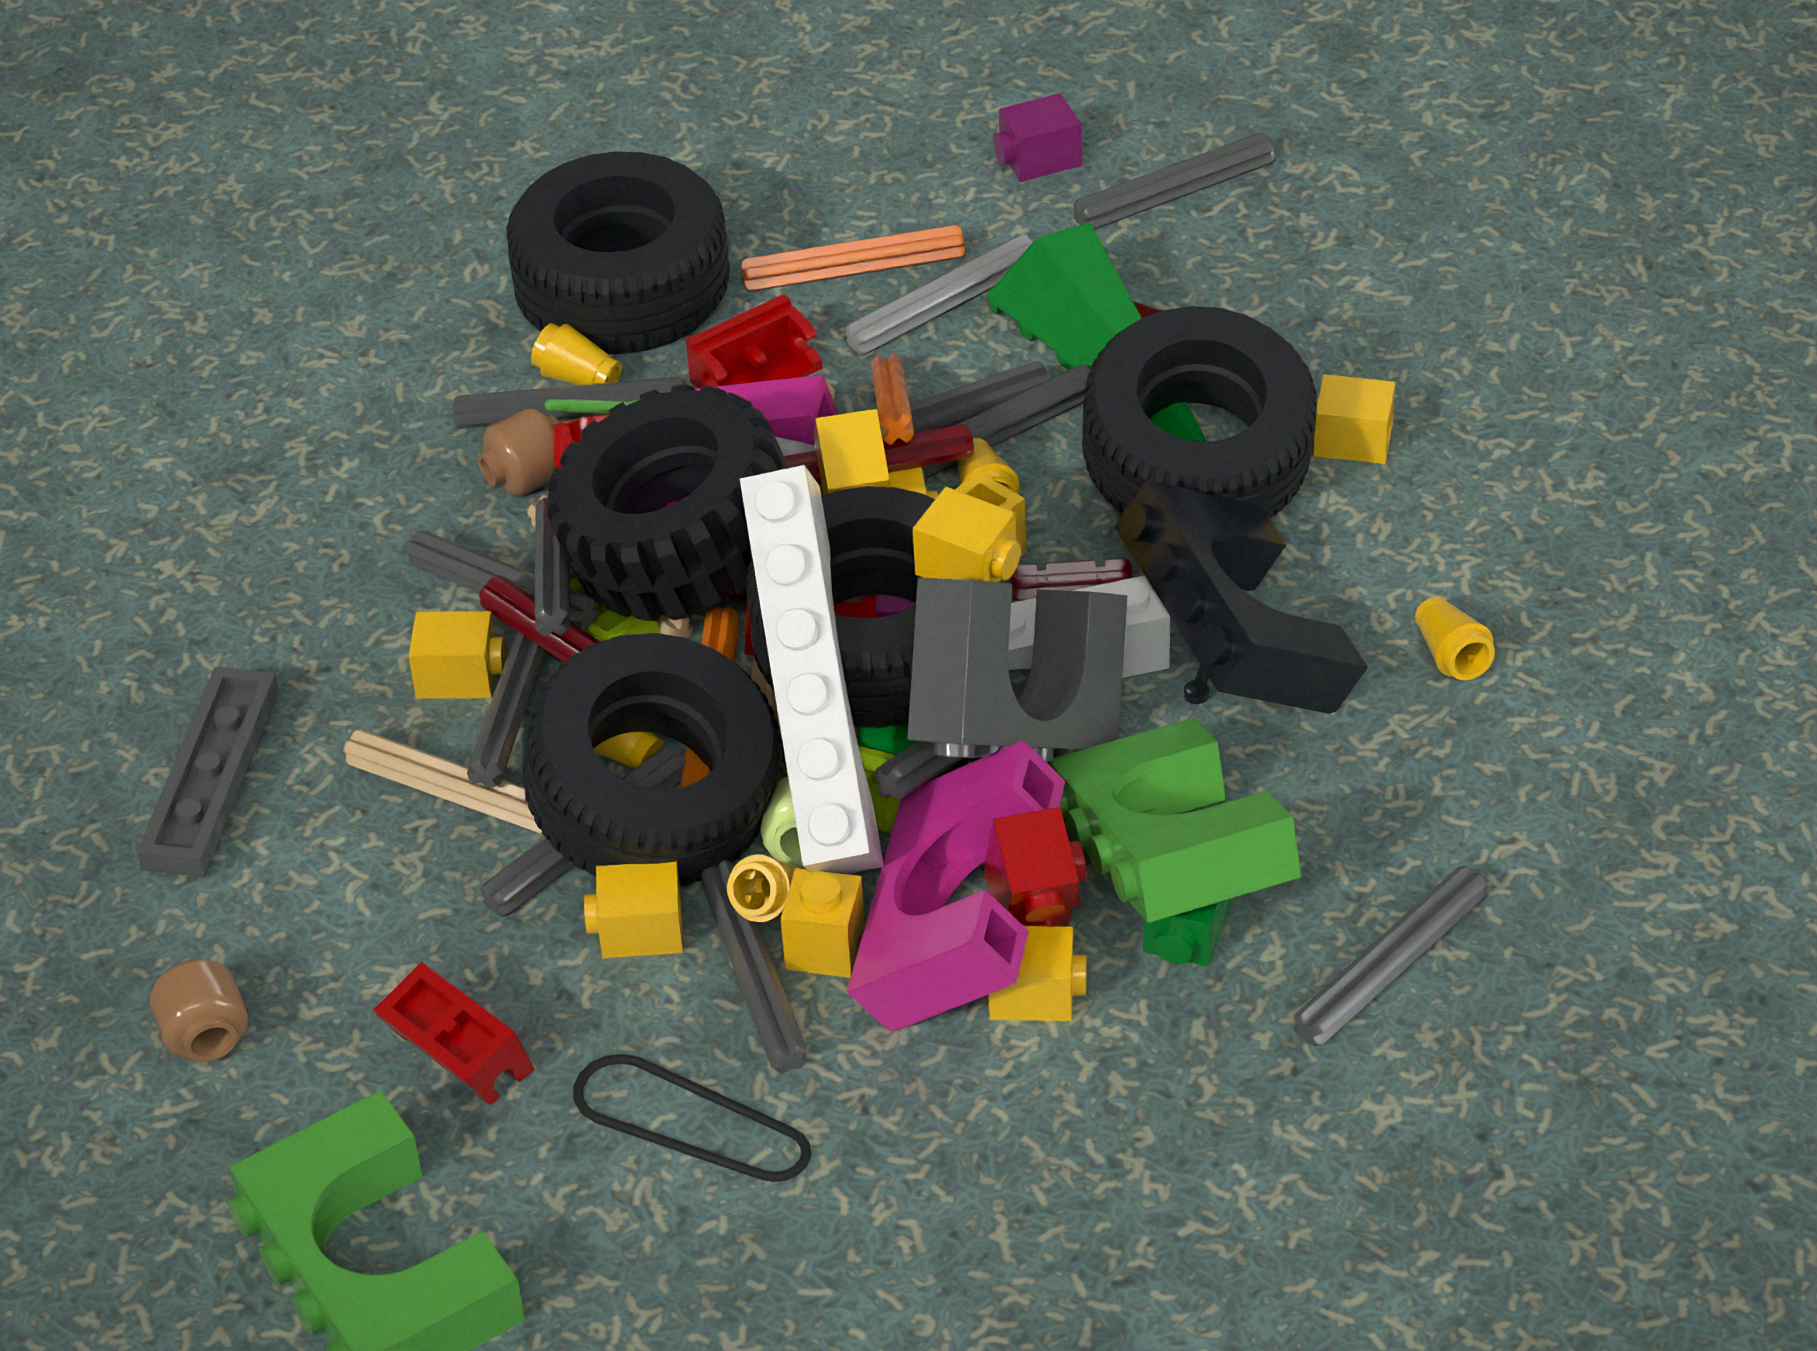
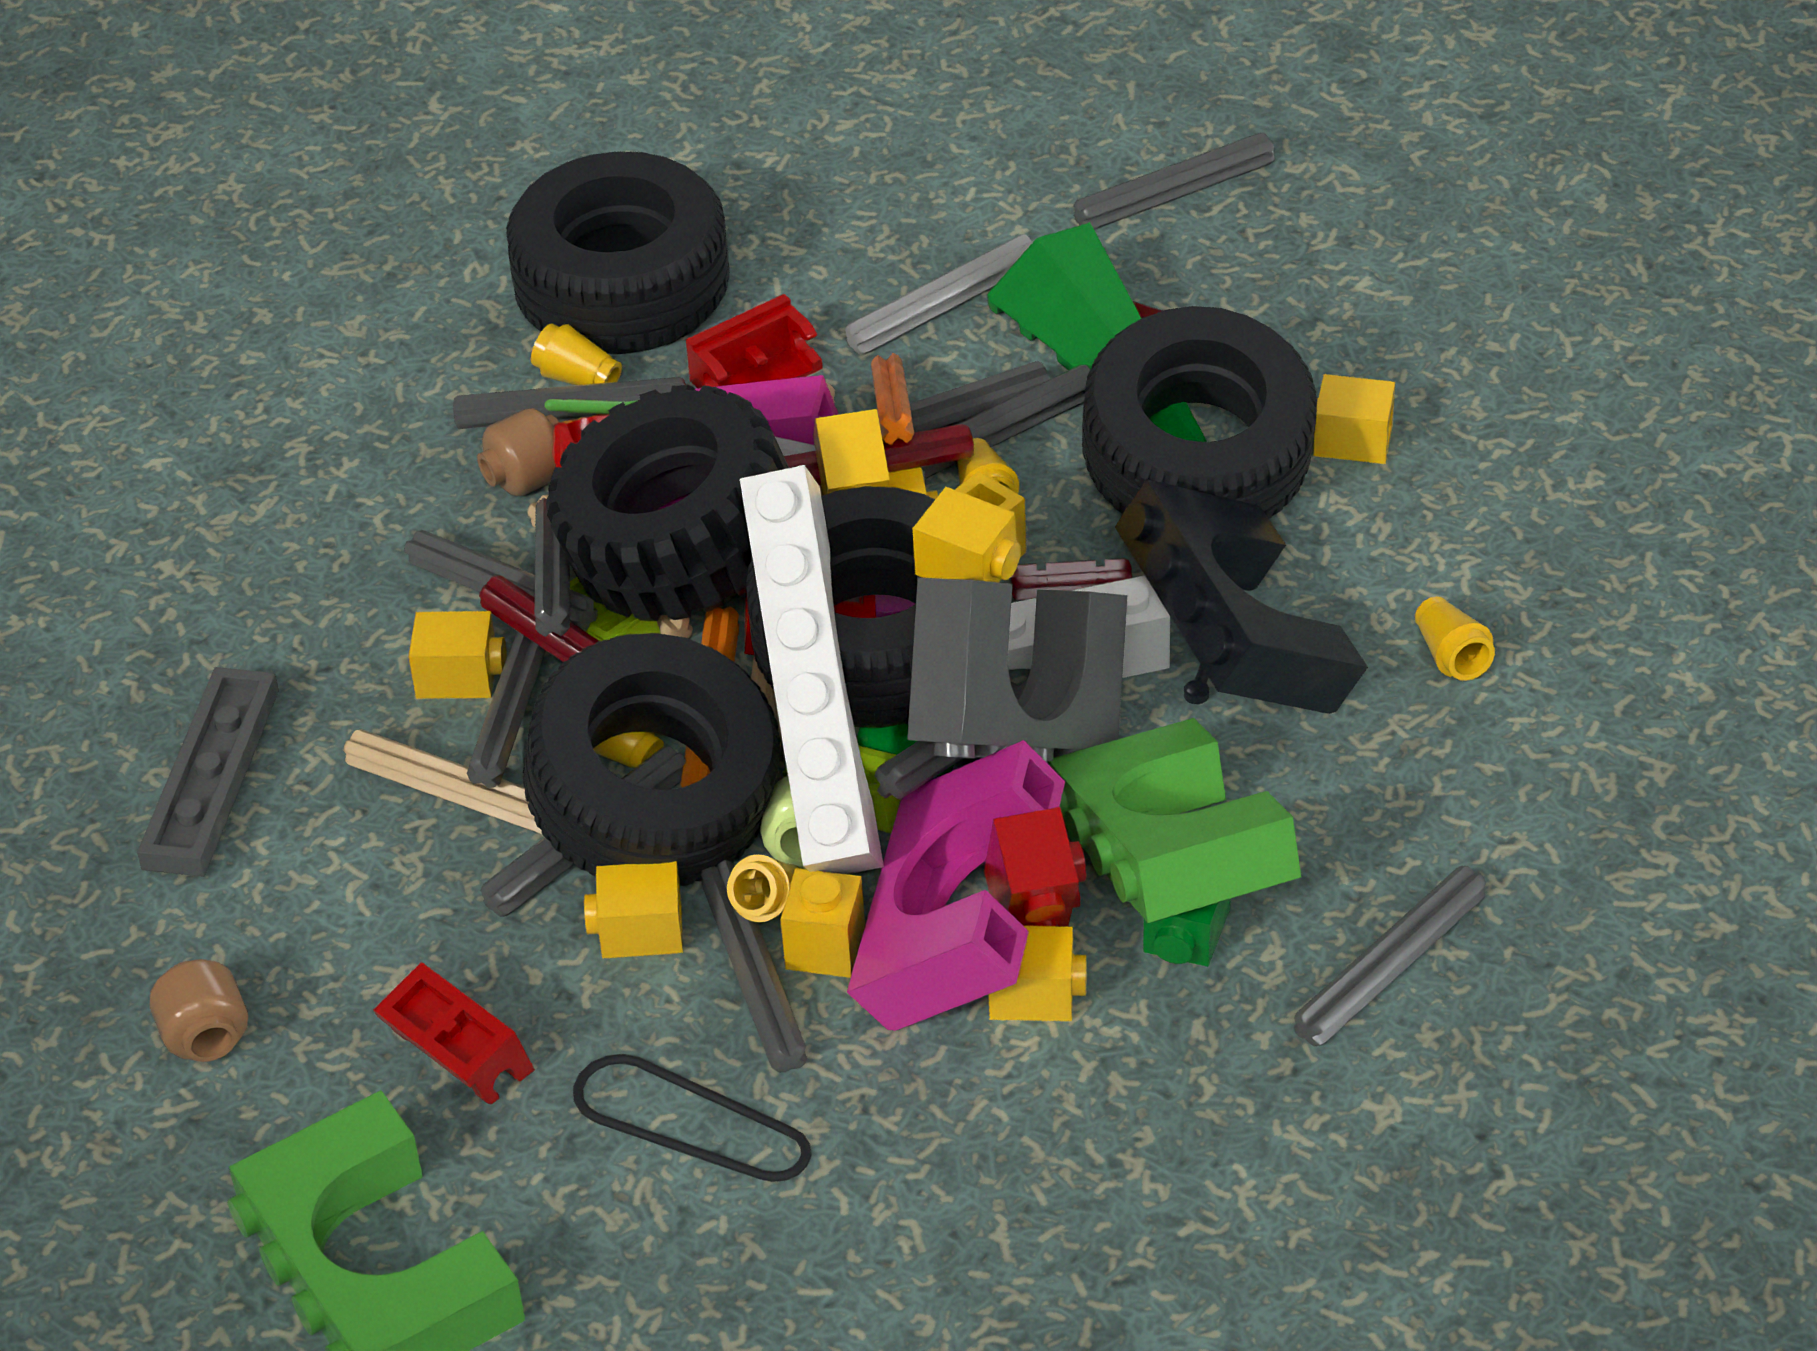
orange axle [741,225,965,292] -> none
magenta brick [993,93,1082,182] -> none

